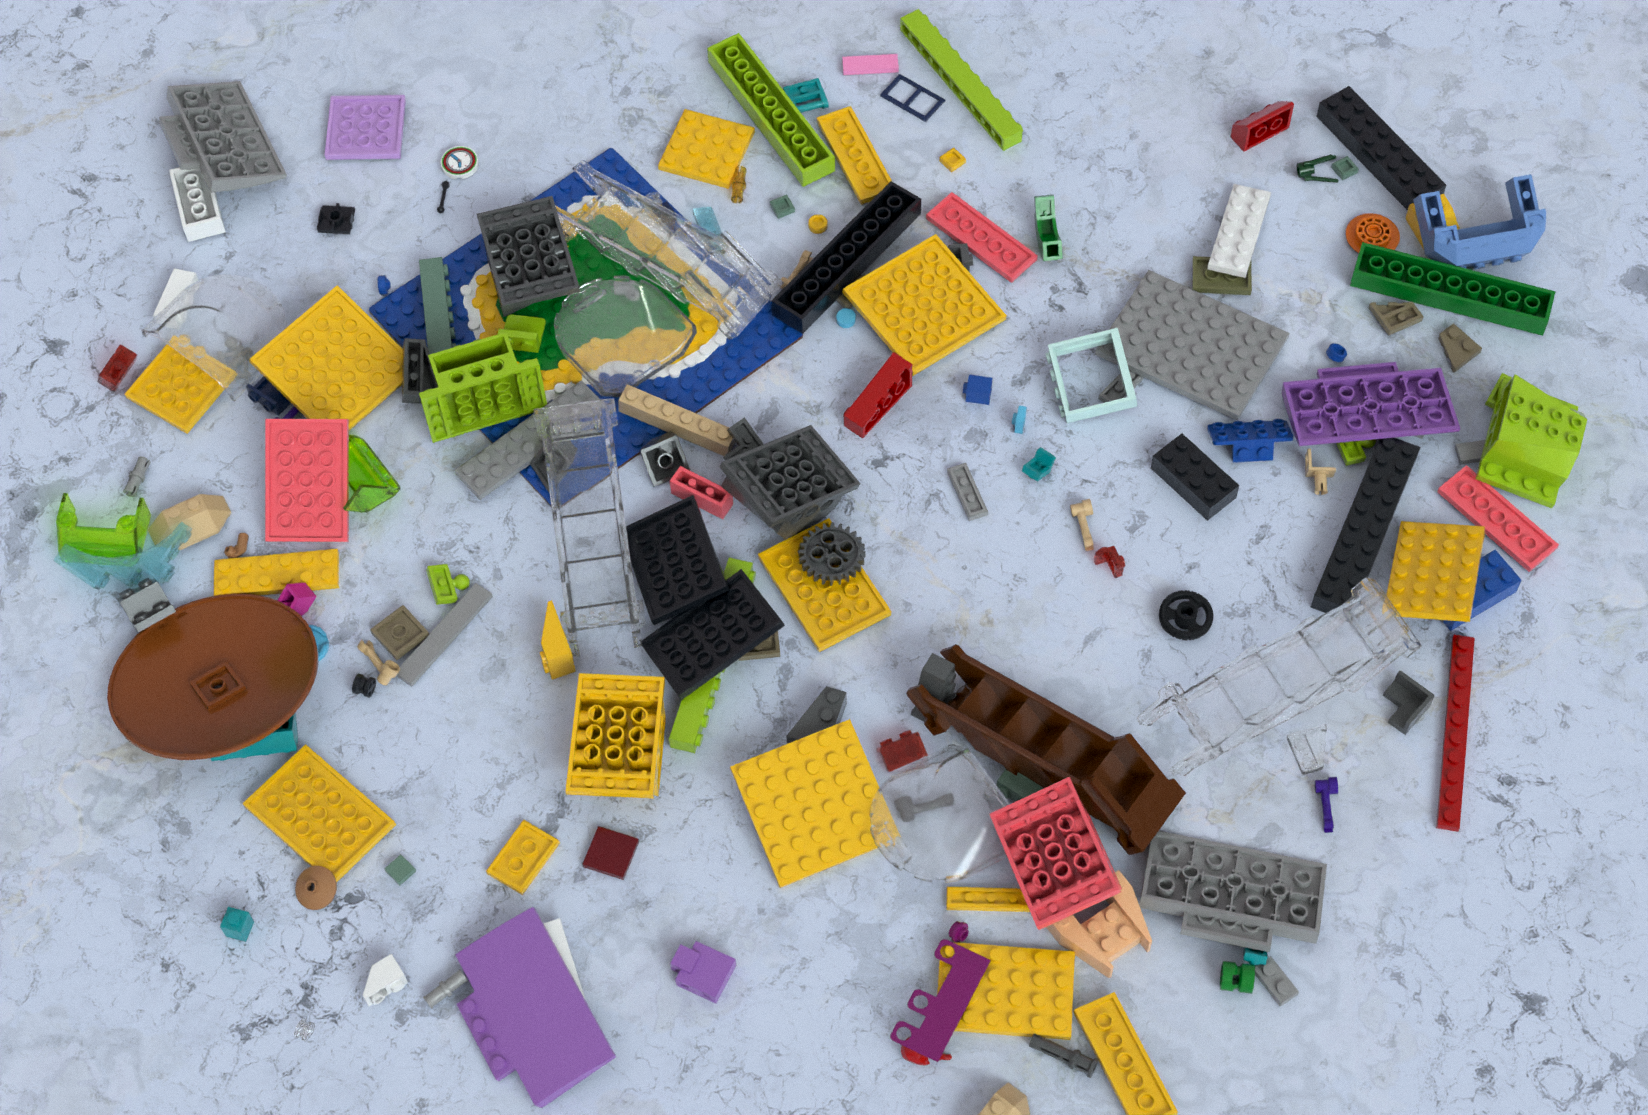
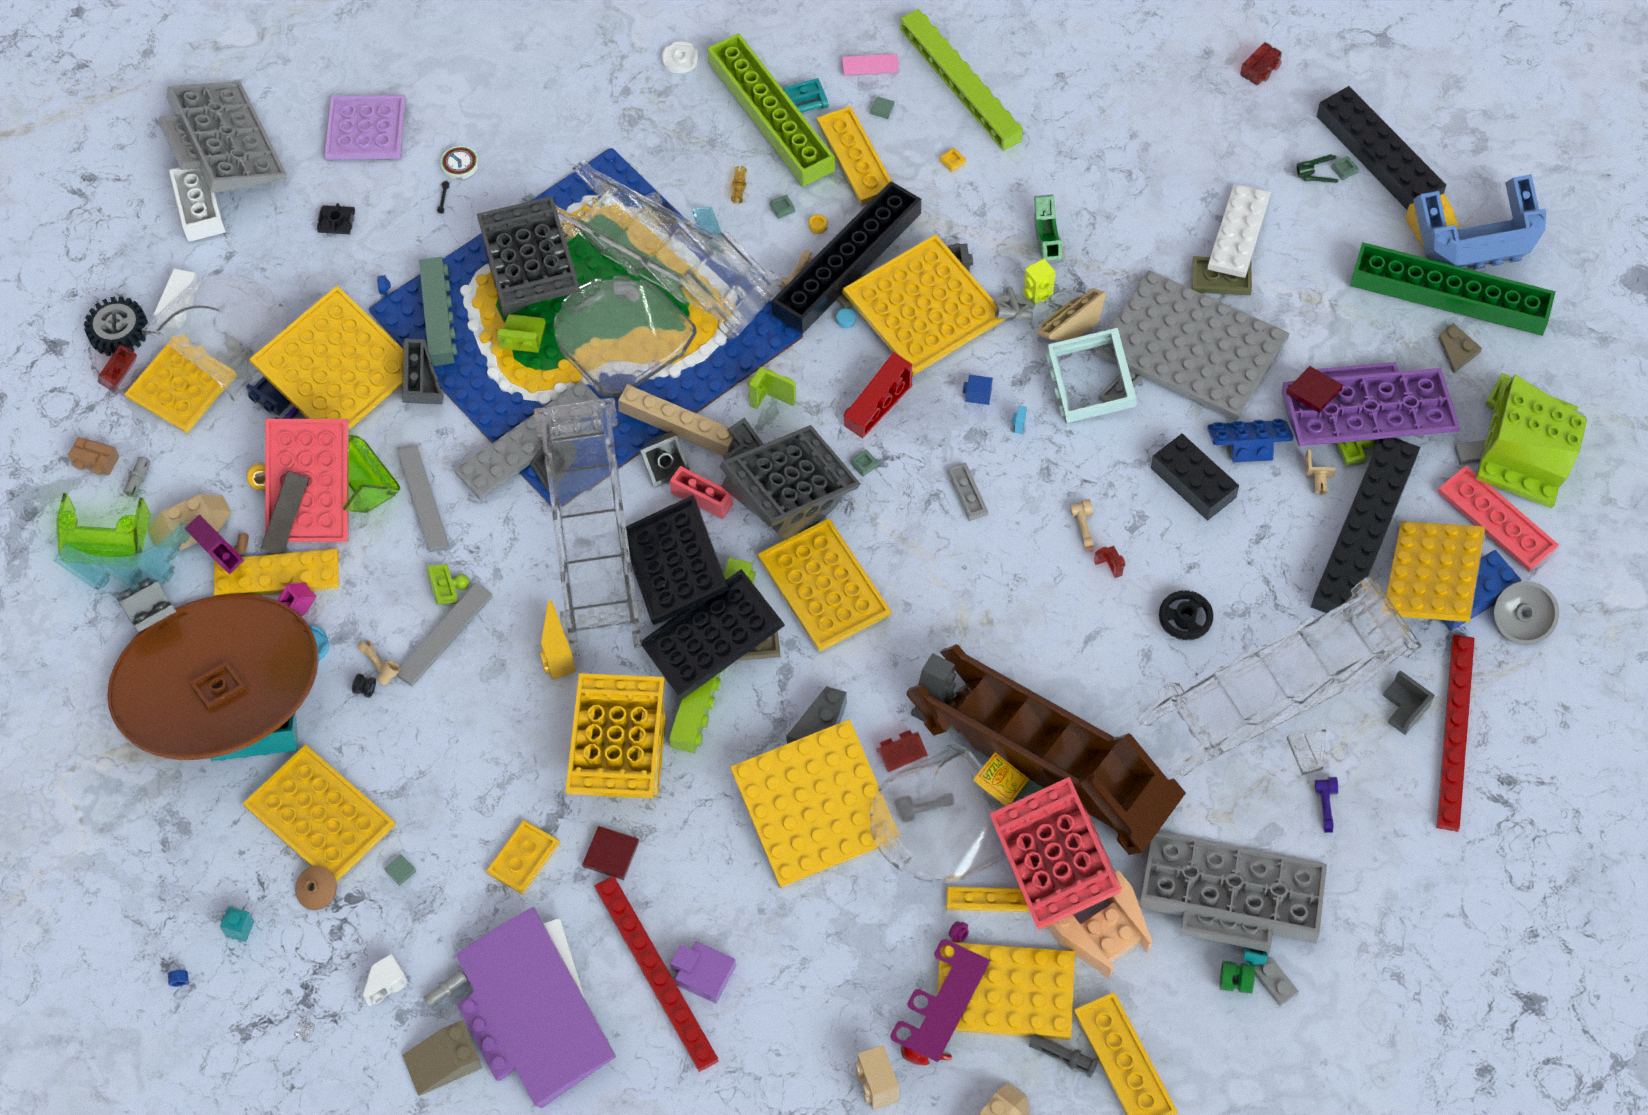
dark tan plate [370,605,429,661] -> none
lime wedge [419,332,547,443] -> none
yellow plate [658,109,755,189] -> none
dark grey gear [798,522,866,586] -> none
dark blue window [881,74,945,122] -> none
coral plate [926,192,1038,283] -> none
teal bracket [1022,447,1056,482] -> none
red slope [1230,101,1294,152] -> none
blue tile [1326,343,1347,362] -> none
orange wheel [1346,213,1400,253] -> none
dark tan wing [1369,302,1424,335] -> none
none -> medium nougat brick [68,437,119,475]
none -> wheel [84,296,149,357]
none -> blue axle [168,970,189,987]
none -> magenta brick [184,514,245,574]
none -> yellow head [246,462,265,490]
none -> dark brown slope [261,471,309,554]
none -> light grey tile [398,445,449,552]
none -> dark tan slope [402,1020,482,1096]
none -> red plate [594,875,719,1072]
none -> white tile [662,41,698,74]
none -> lime bracket [748,367,796,409]
none -> sand green tile [850,449,879,477]
none -> tan brick [855,1045,899,1110]
none -> sand green tile [871,96,894,119]
none -> yellow tile [973,752,1029,806]
none -> light grey piece [994,286,1035,321]
none -> neon yellow brick [1023,259,1056,304]
none -> tan wedge [1037,288,1106,341]
none -> clear red brick [1240,42,1282,85]
none -> dark red tile [1286,366,1343,413]
none -> light grey dish [1494,581,1559,644]

